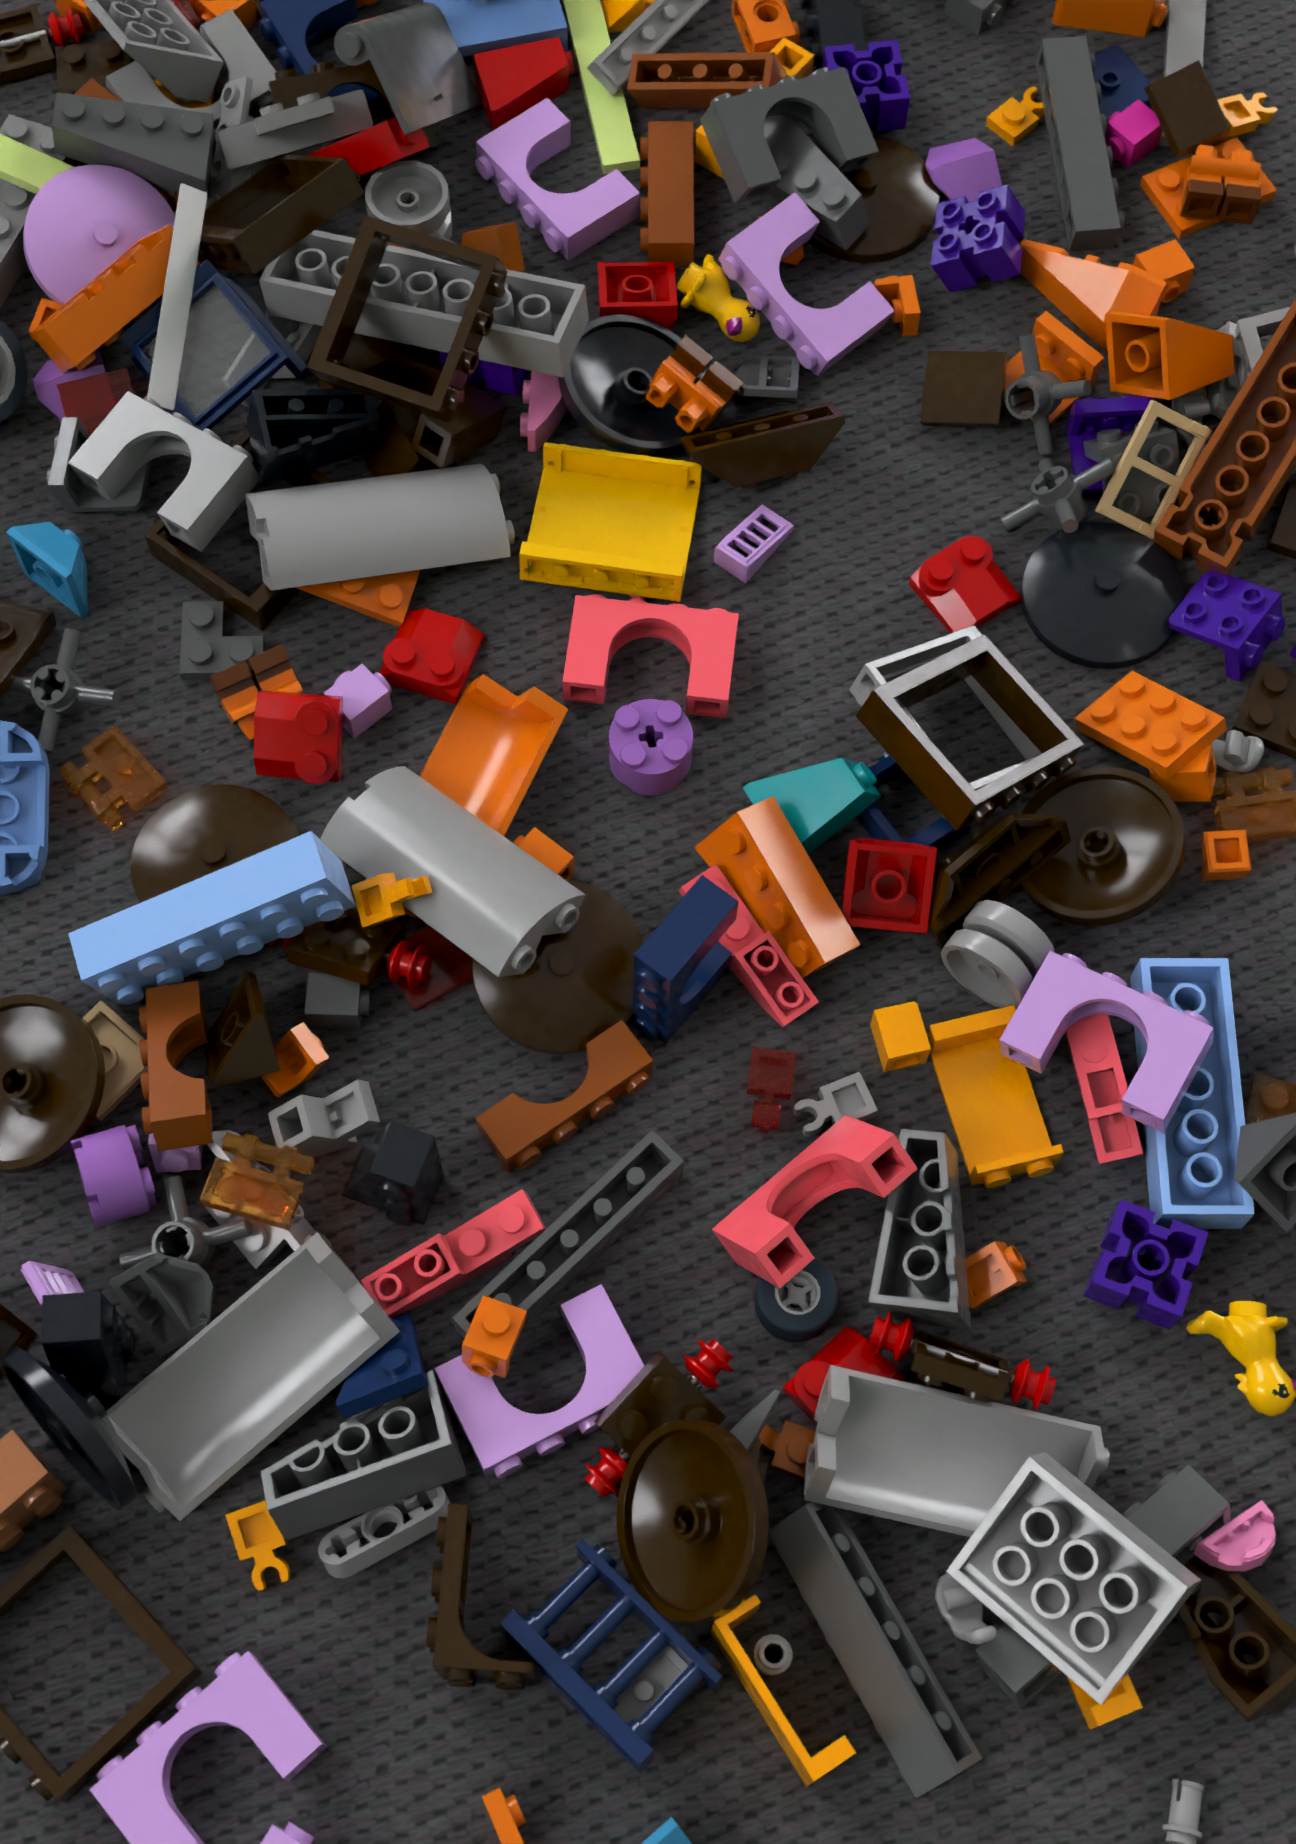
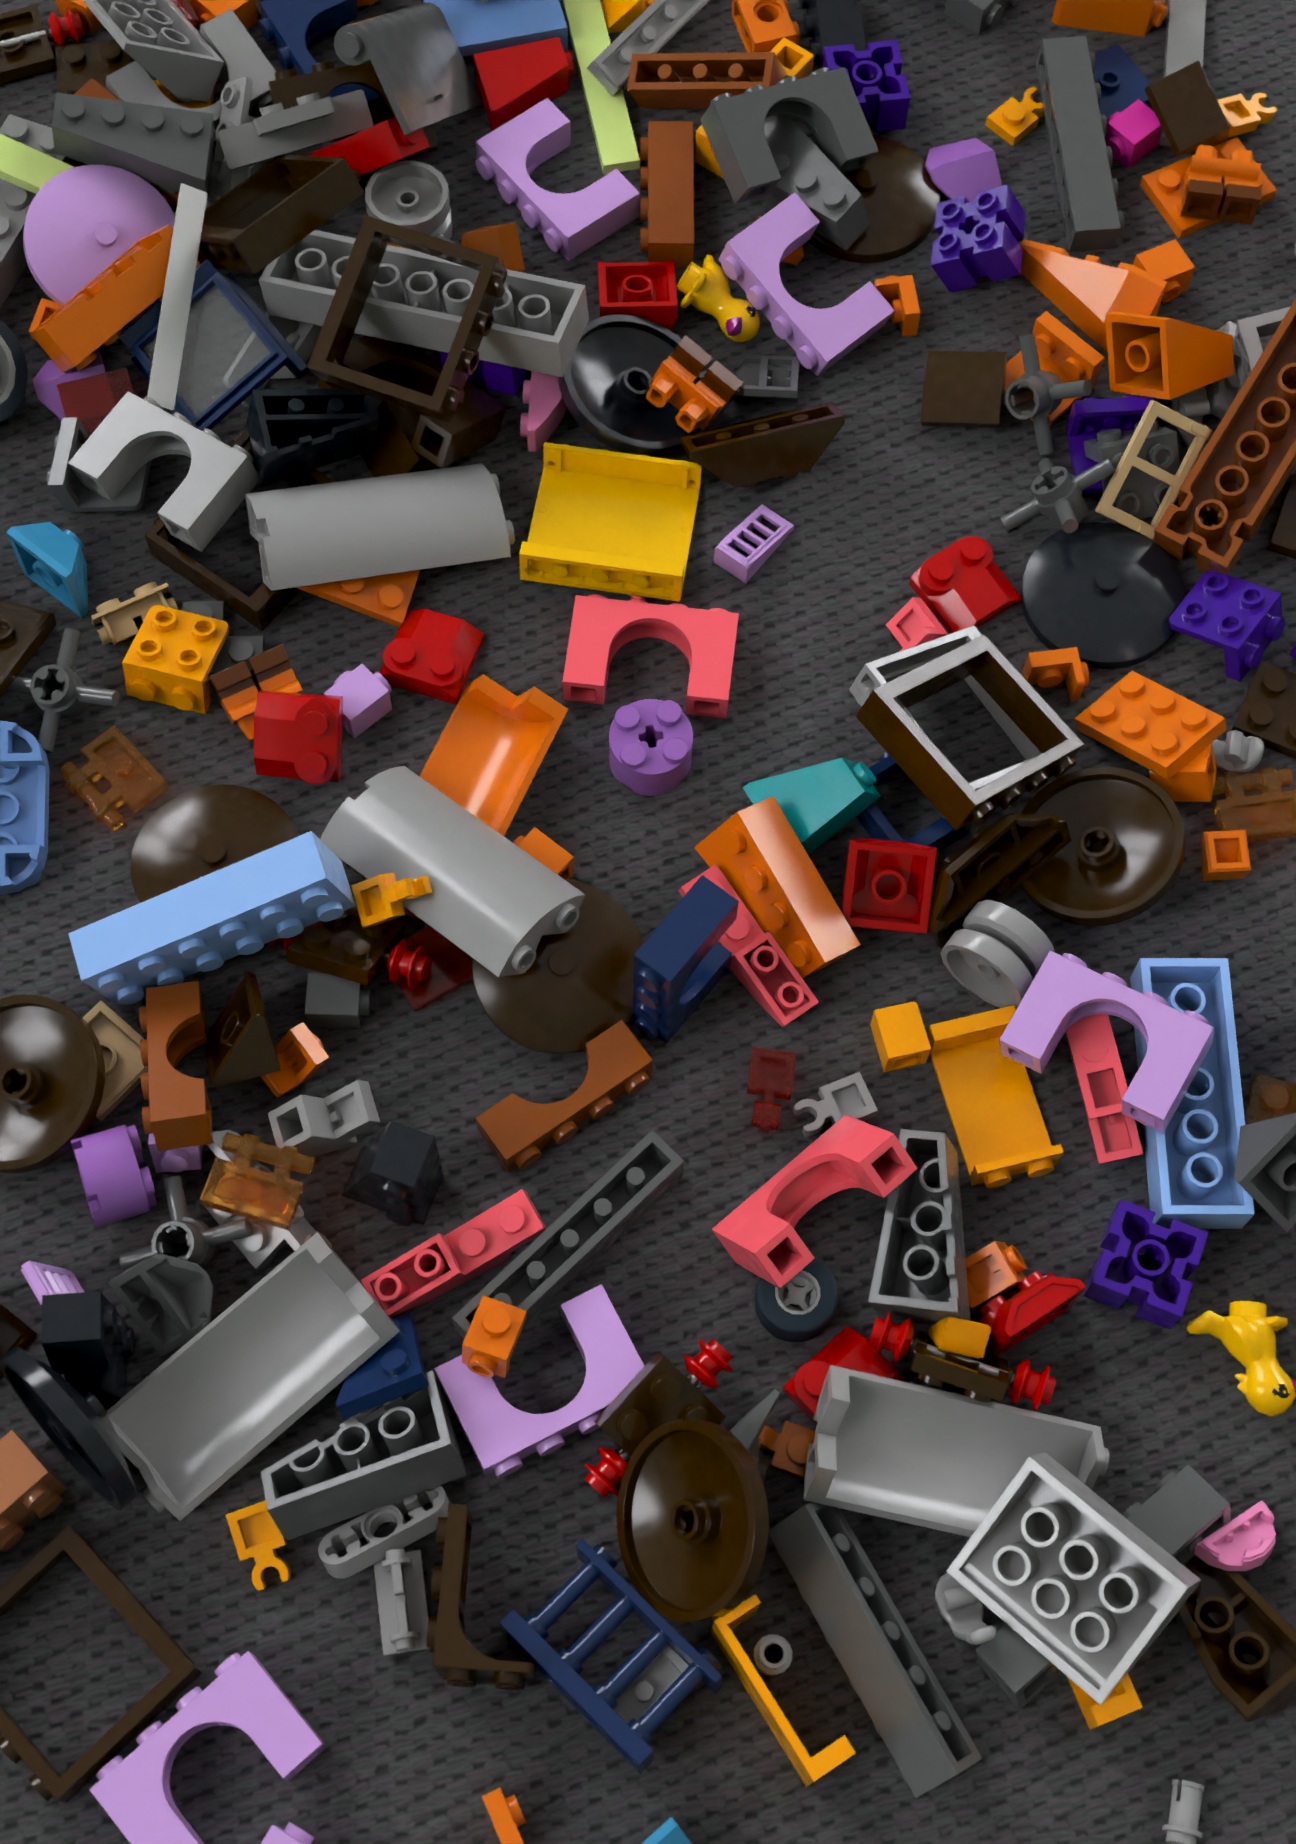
none -> tan hinge [91,581,179,646]
none -> light orange bracket [122,605,229,714]
none -> light grey hinge [374,1549,430,1656]
none -> coral bracket [886,597,948,652]
none -> light orange slope [928,1317,991,1359]
none -> red slope [978,1270,1086,1357]
none -> orange bracket [1022,647,1089,702]

